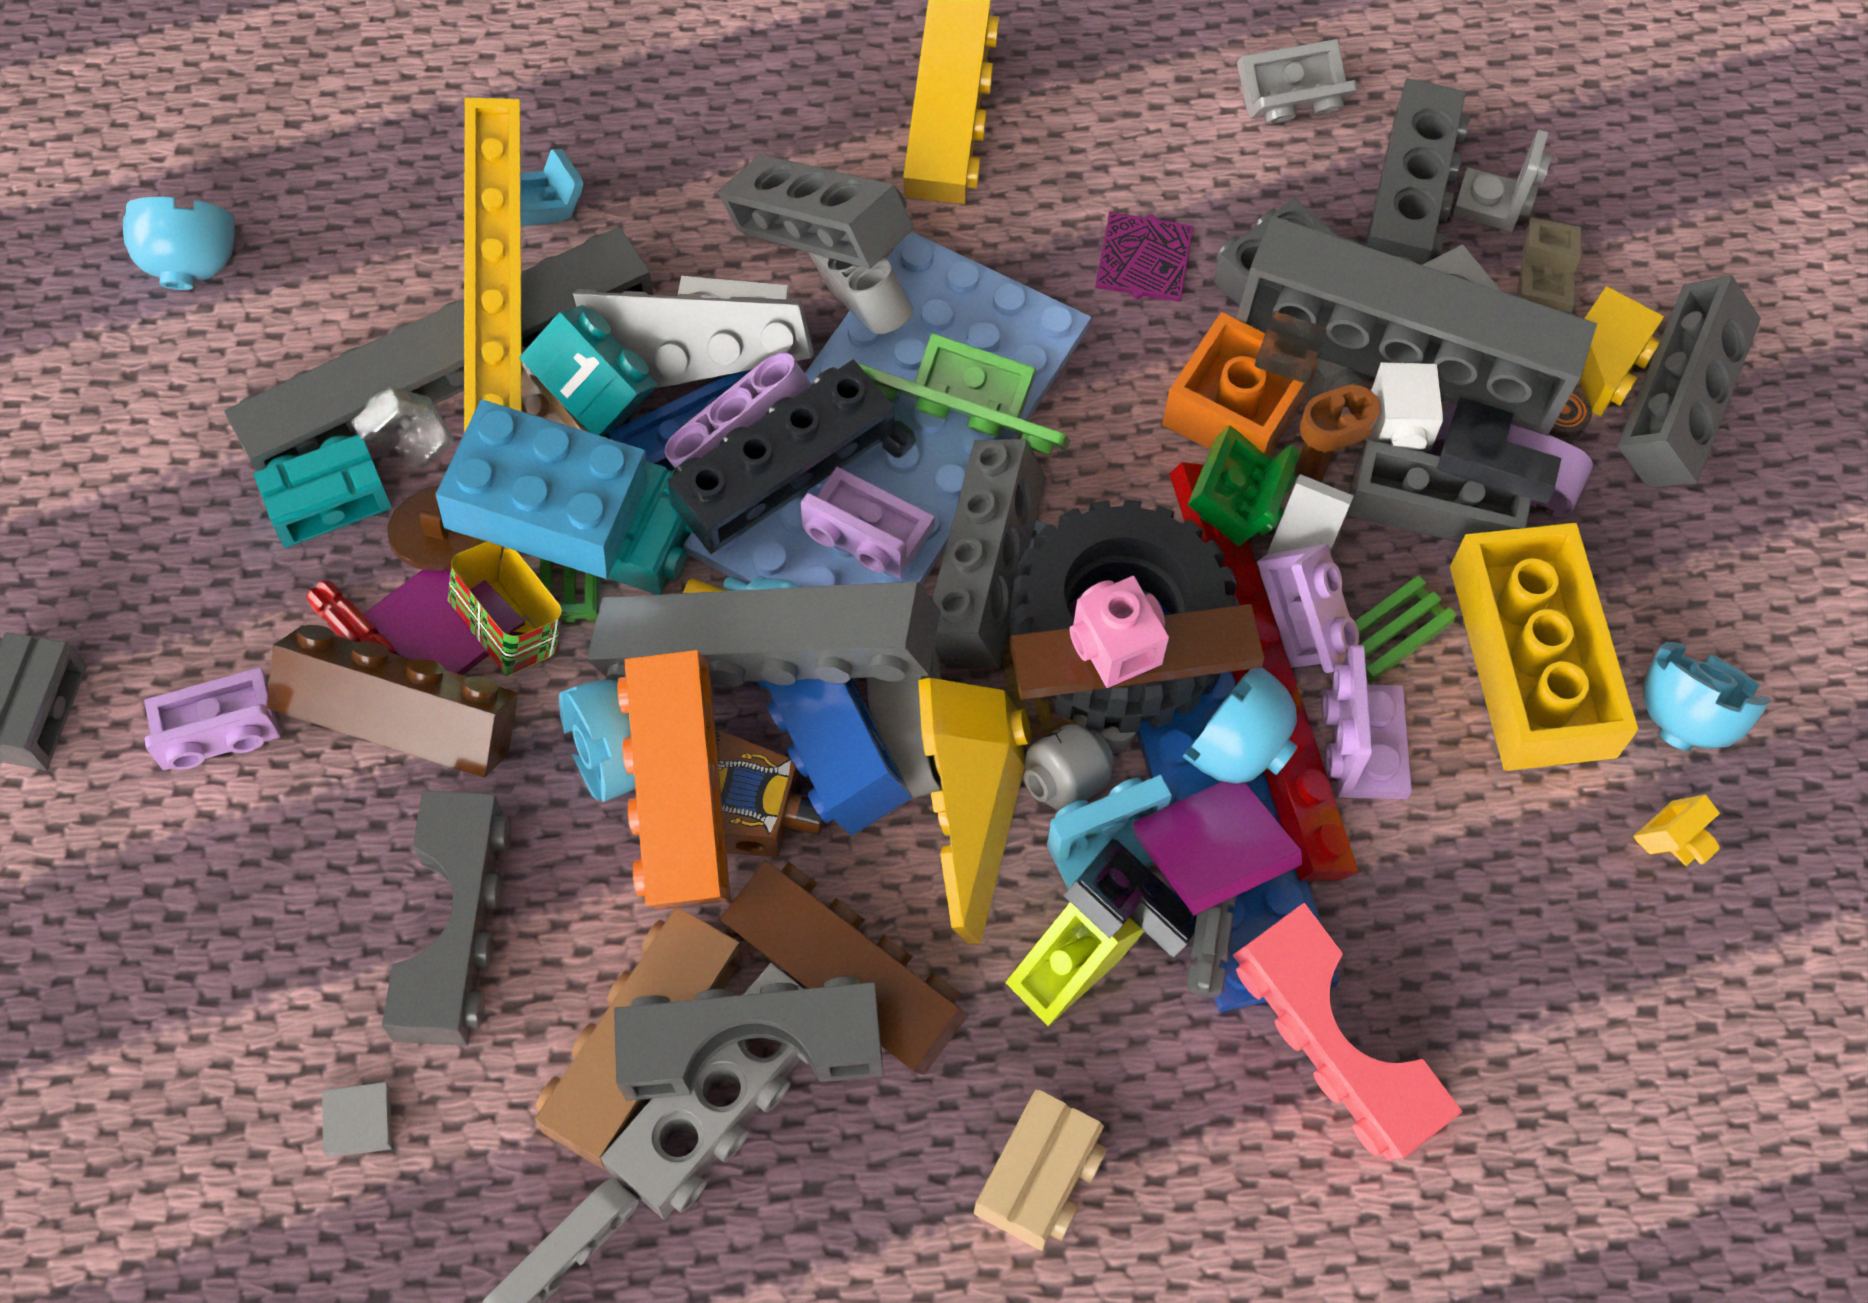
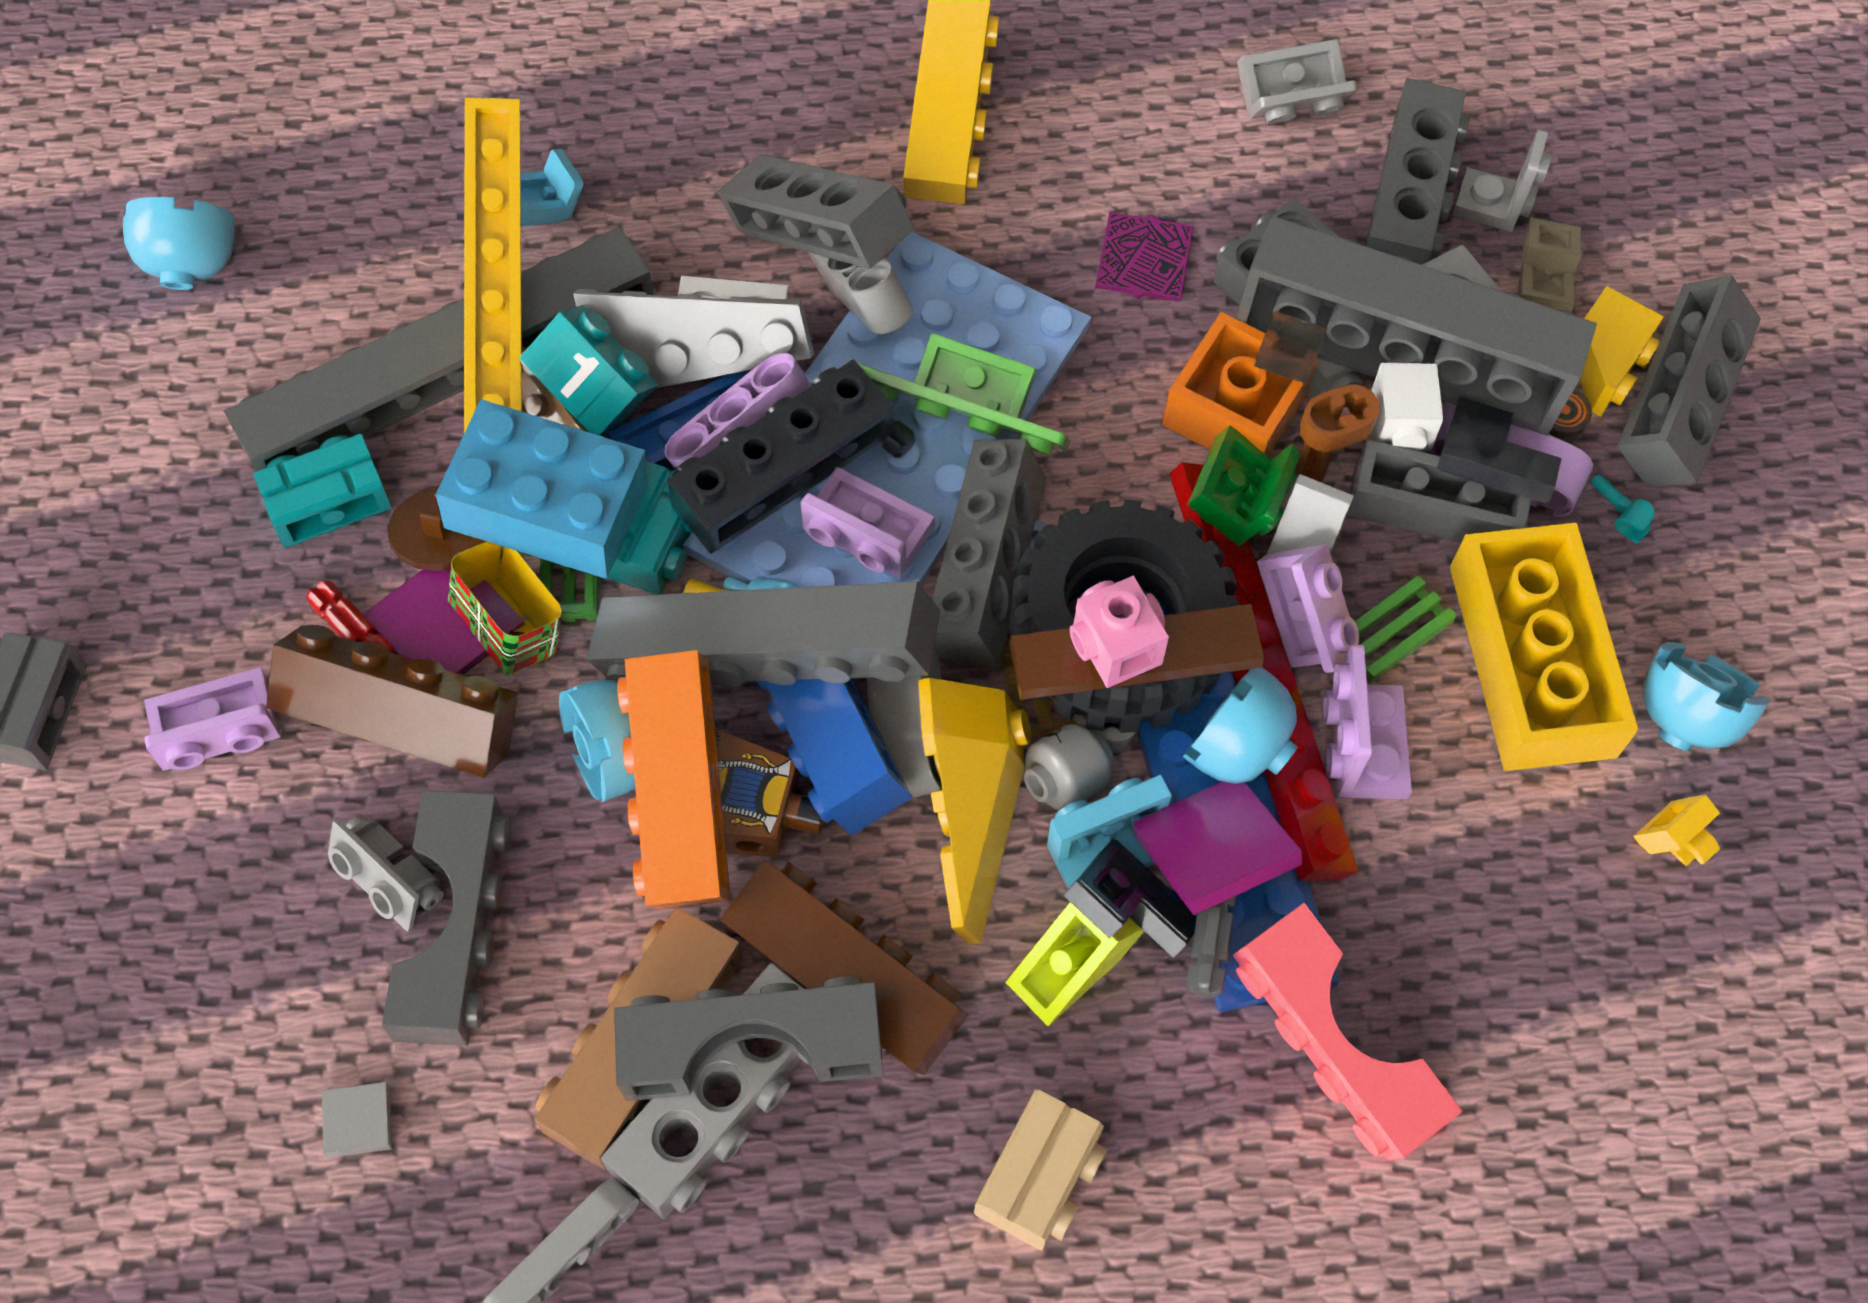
clear bracket [351,387,454,471] -> none
none -> light grey hinge [328,815,444,932]
none -> teal hand [1591,474,1655,543]

